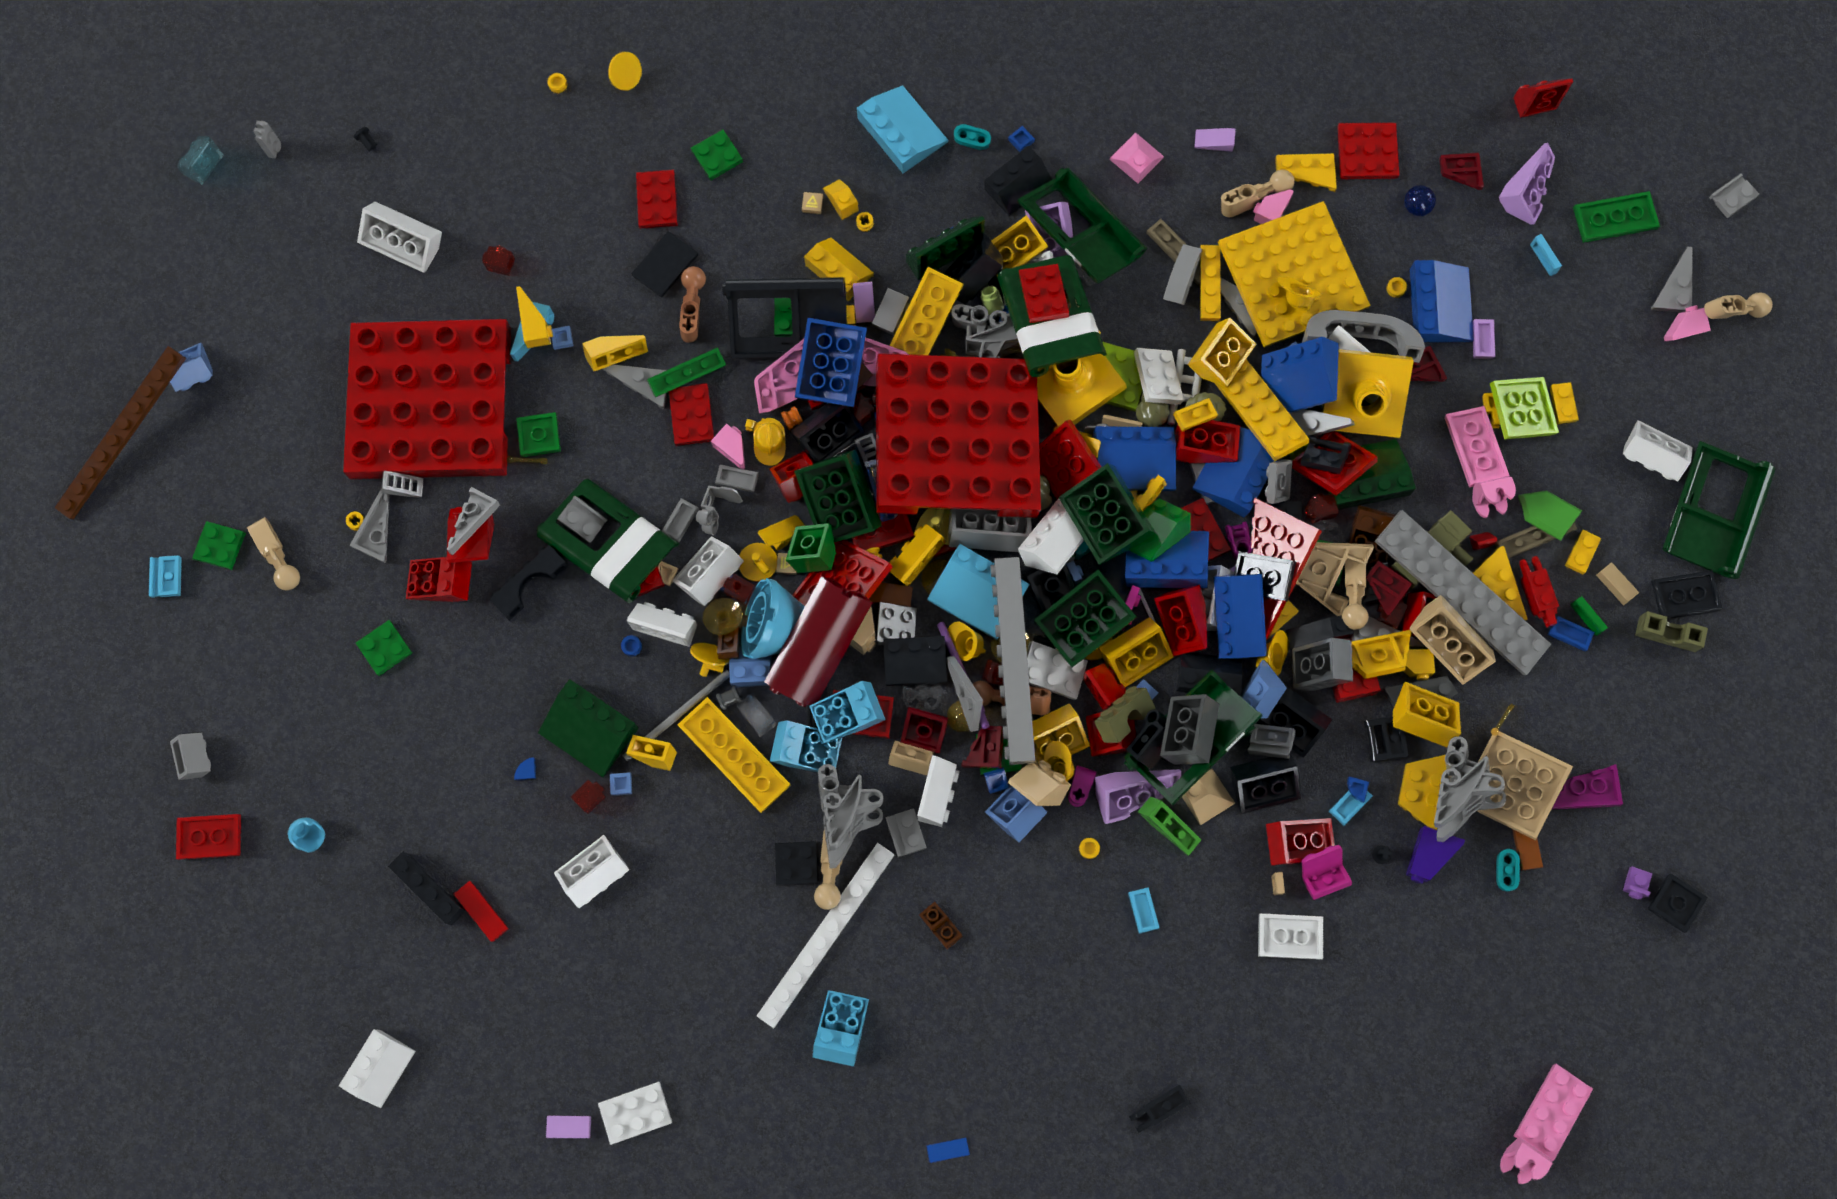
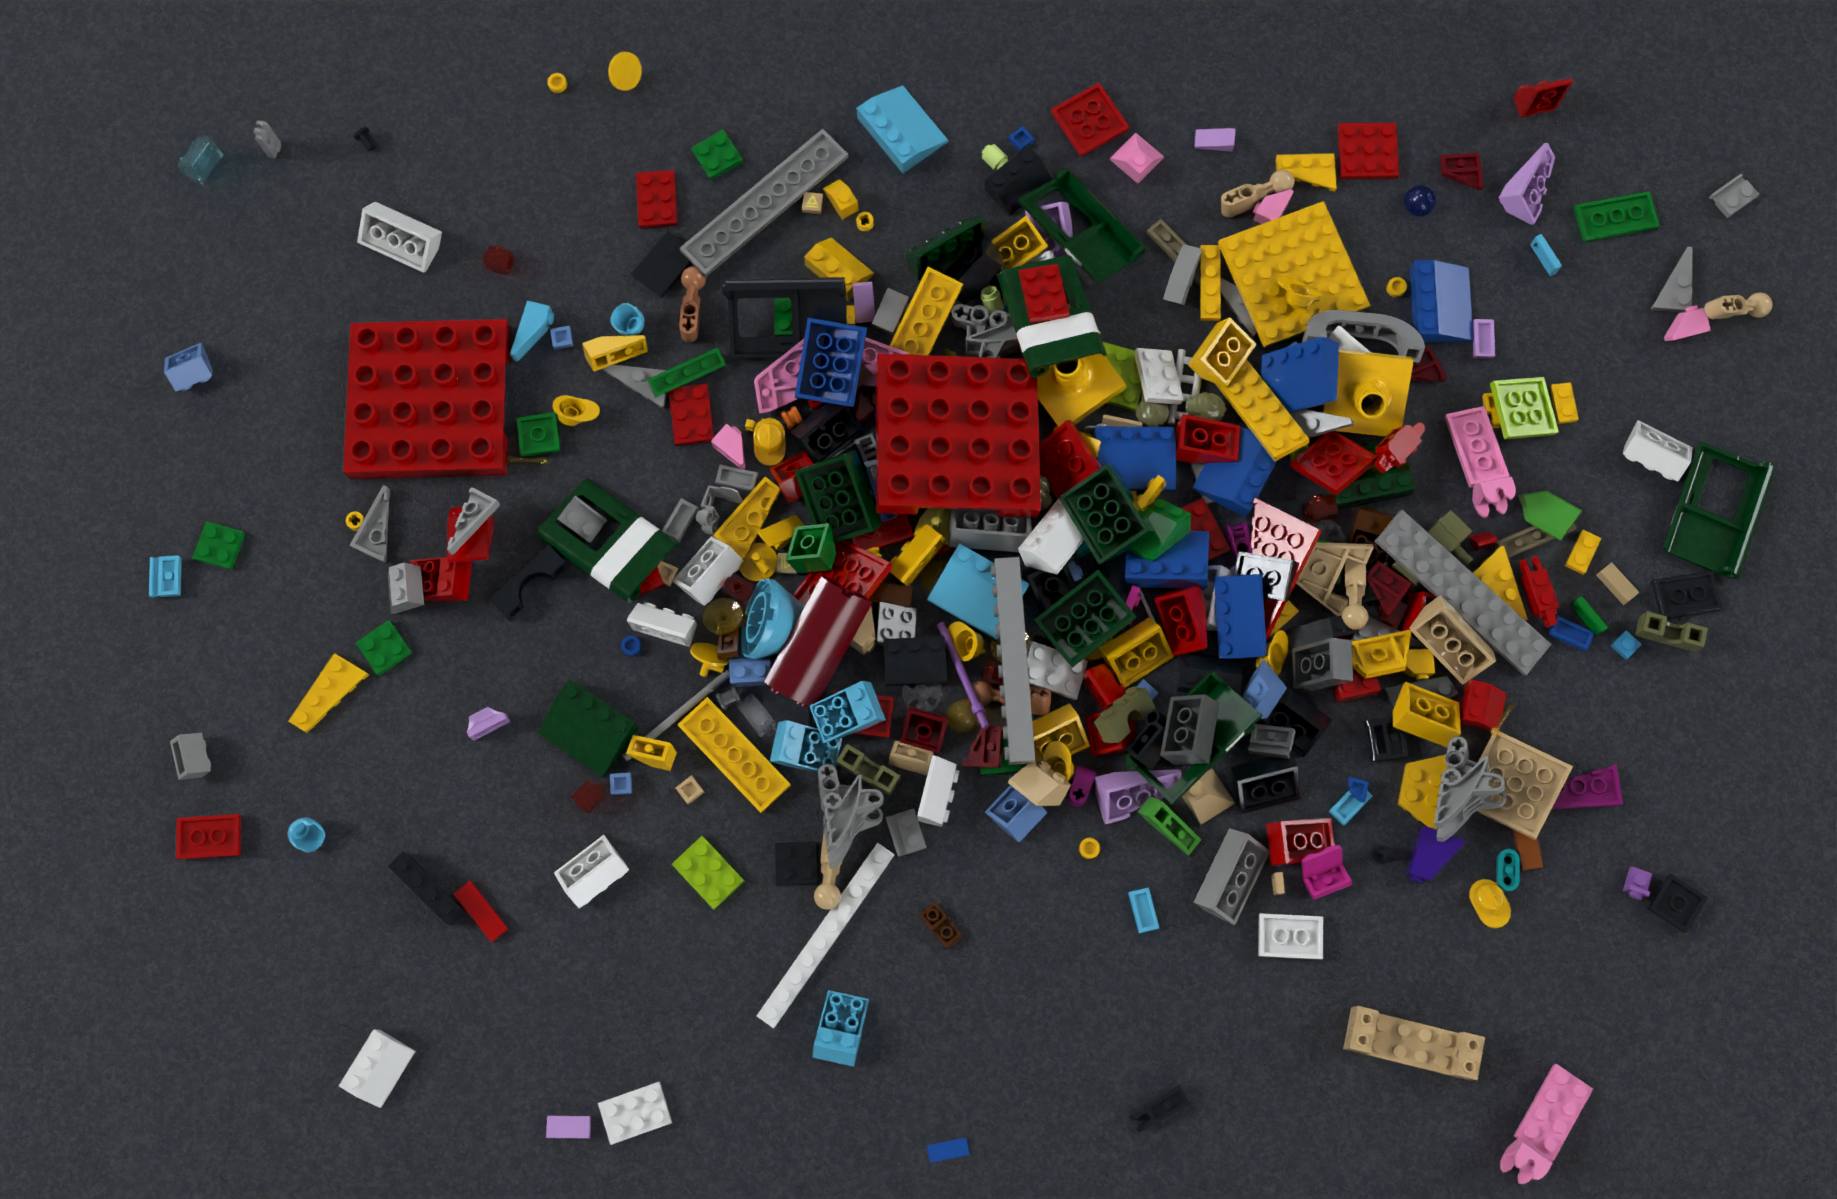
reddish brown plate [54,346,186,520] -> none
tan beam [247,517,300,590] -> none
light grey slope [381,471,424,498] -> none
blue tile [514,757,536,781] -> none
yellow slope [516,286,553,348] -> none
light grey wing [946,656,983,732] -> none
teal plate [954,124,991,150] -> none
blue tile [984,767,1009,794] -> none
yellow plate [1173,398,1218,431] -> none
light grey plate [1265,459,1292,504] -> none
black plate [1301,435,1351,474] -> none
none -> yellow wing [288,653,369,733]
none -> light grey slope [388,562,424,614]
none -> lavender slope [467,707,510,740]
none -> yellow piece [552,395,600,426]
none -> medium azure hair [610,303,645,336]
none -> lime plate [672,836,744,910]
none -> tan tile [675,775,704,805]
none -> light grey plate [680,129,849,277]
none -> yellow wing [713,476,781,561]
none -> olive arch [836,744,901,796]
none -> yellowish green brick [982,144,1009,171]
none -> red plate [1051,83,1129,157]
none -> light grey slope [1194,828,1269,925]
none -> tan plate [1343,1006,1485,1080]
none -> hinge [1374,422,1425,473]
none -> red slope [1460,679,1507,732]
none -> yellow piece [1469,879,1511,928]
none -> dark azure plate [1611,631,1641,660]

